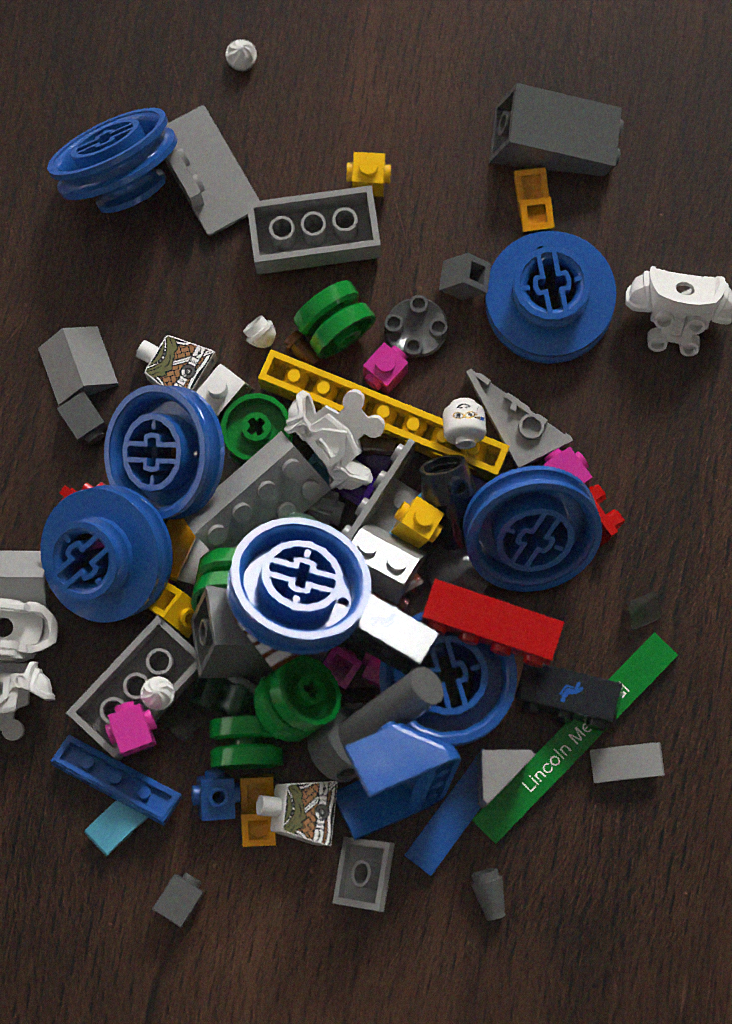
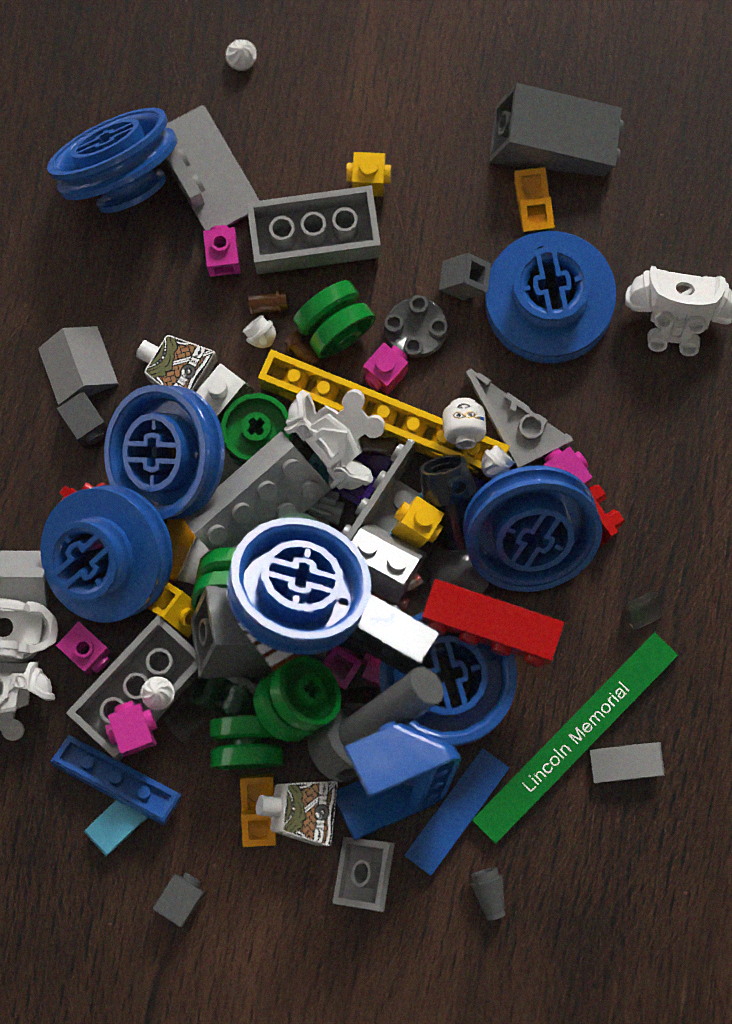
blue brick [191,769,240,821] -> none
light grey slope [477,750,535,809] -> none
black brick [515,663,623,731] -> none
none -> dark pink brick [56,621,111,676]
none -> dark pink brick [203,225,241,277]
none -> reddish brown pin [248,289,289,315]
none -> white plate [481,445,515,478]

